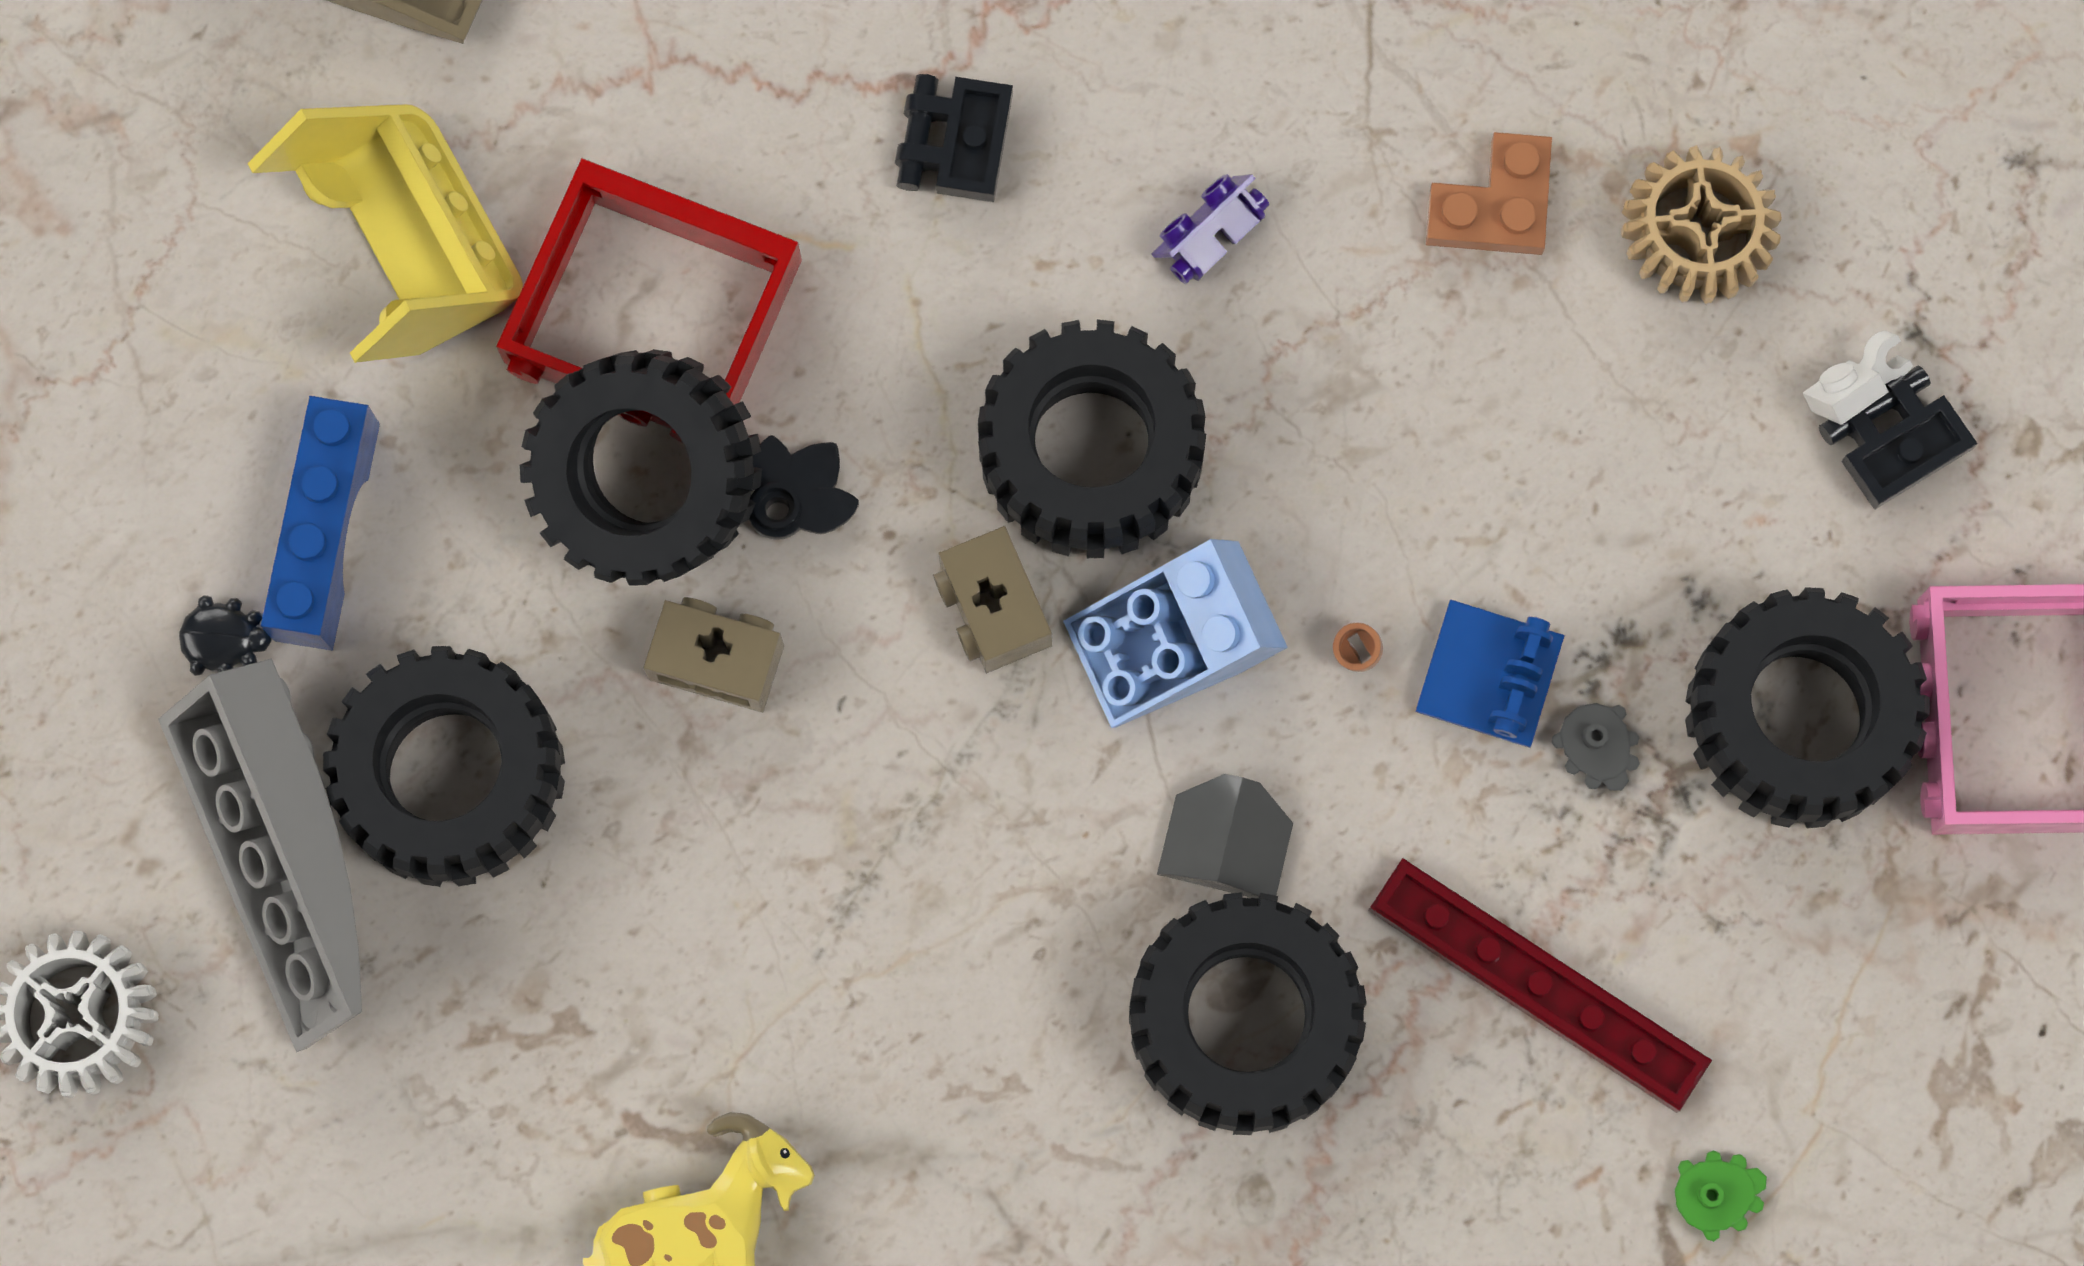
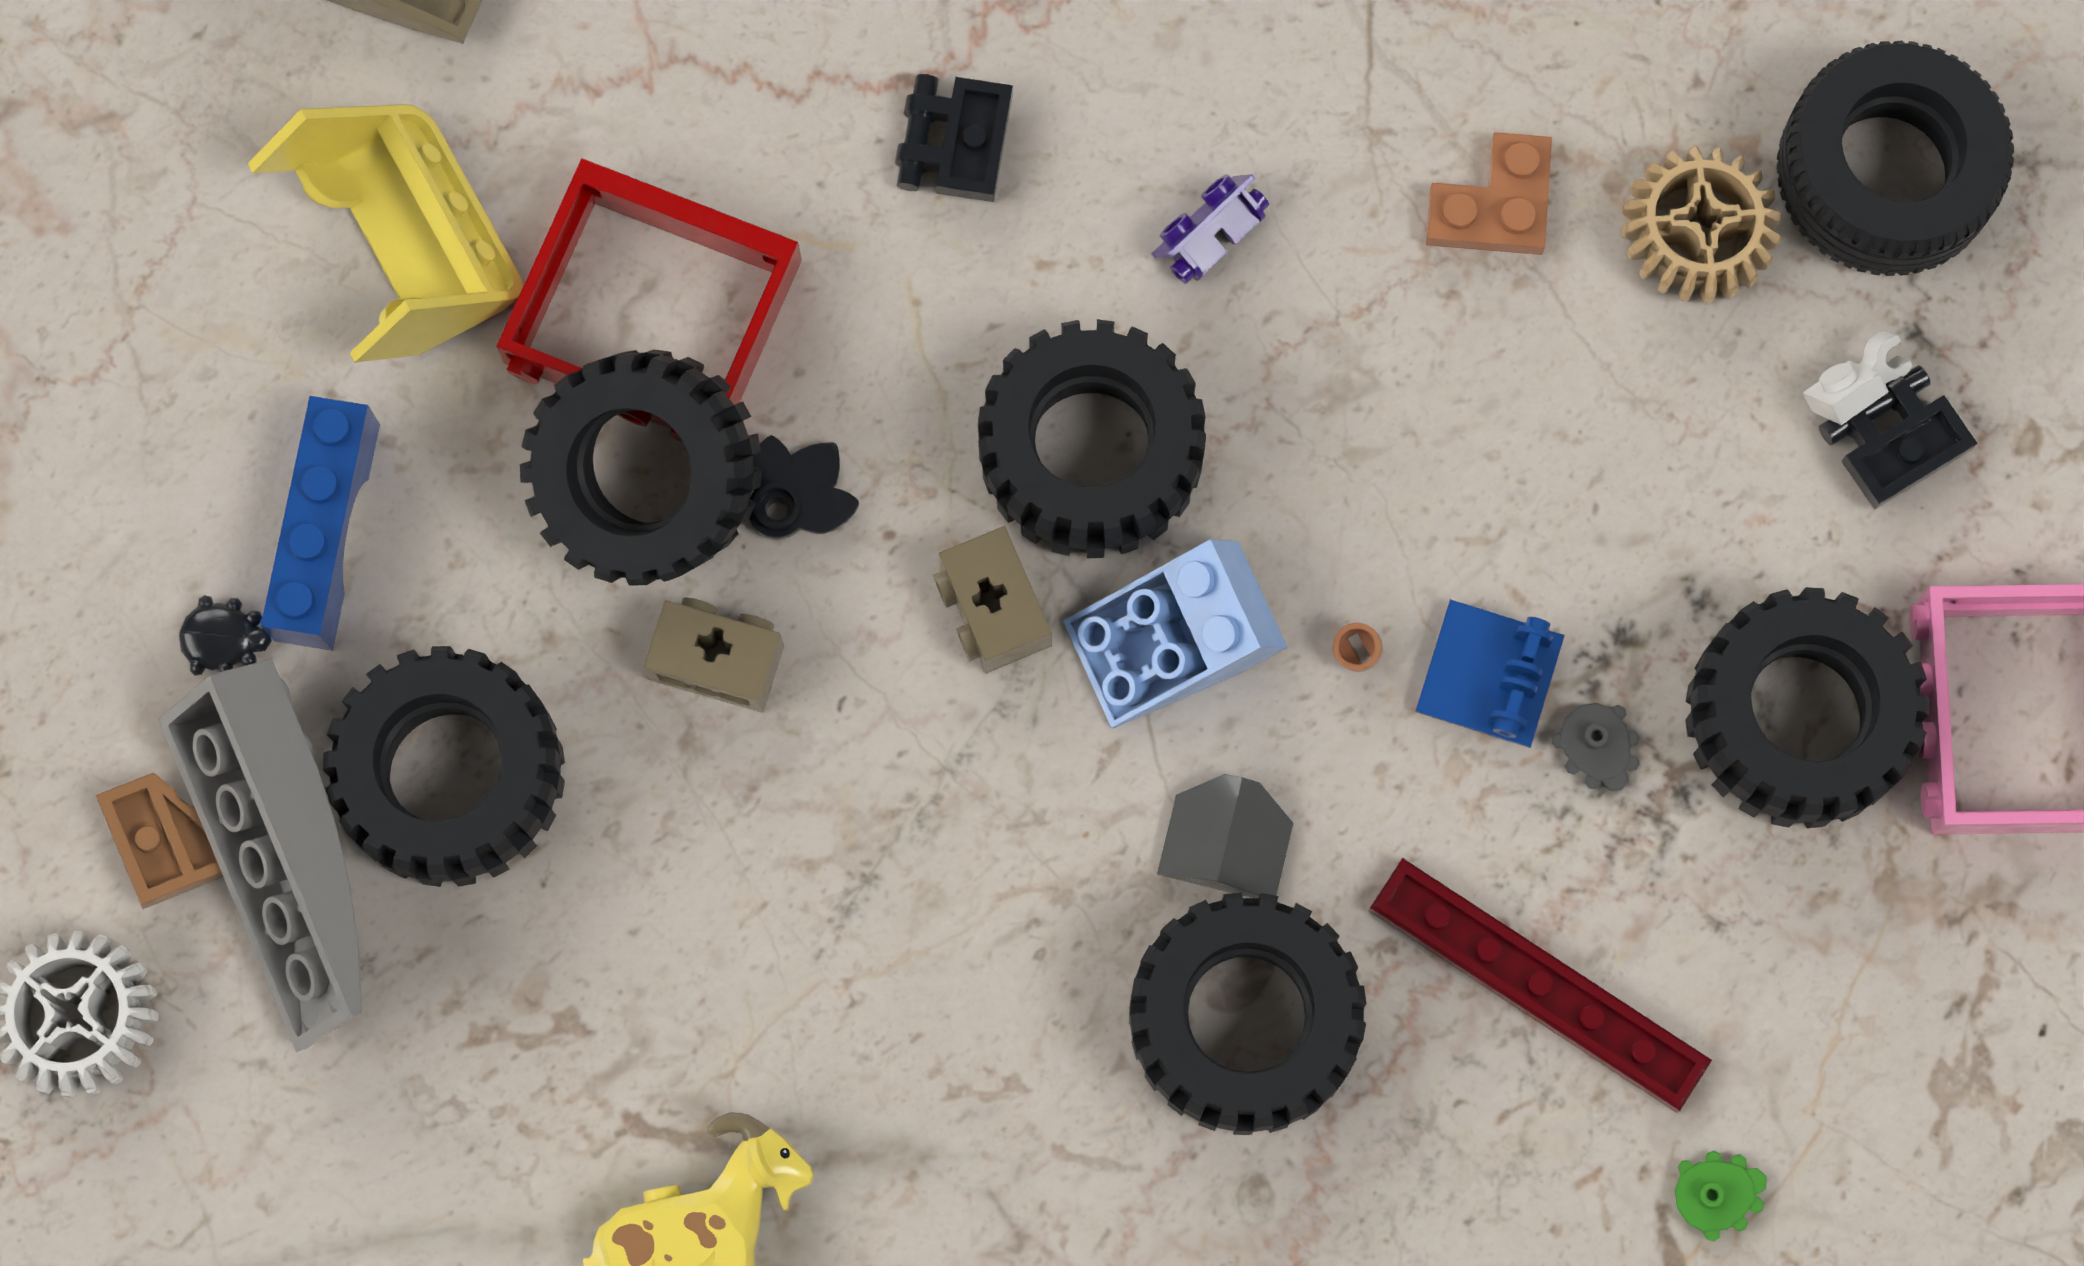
none -> medium nougat wing [96,772,223,909]
none -> black tyre [1776,40,2015,276]

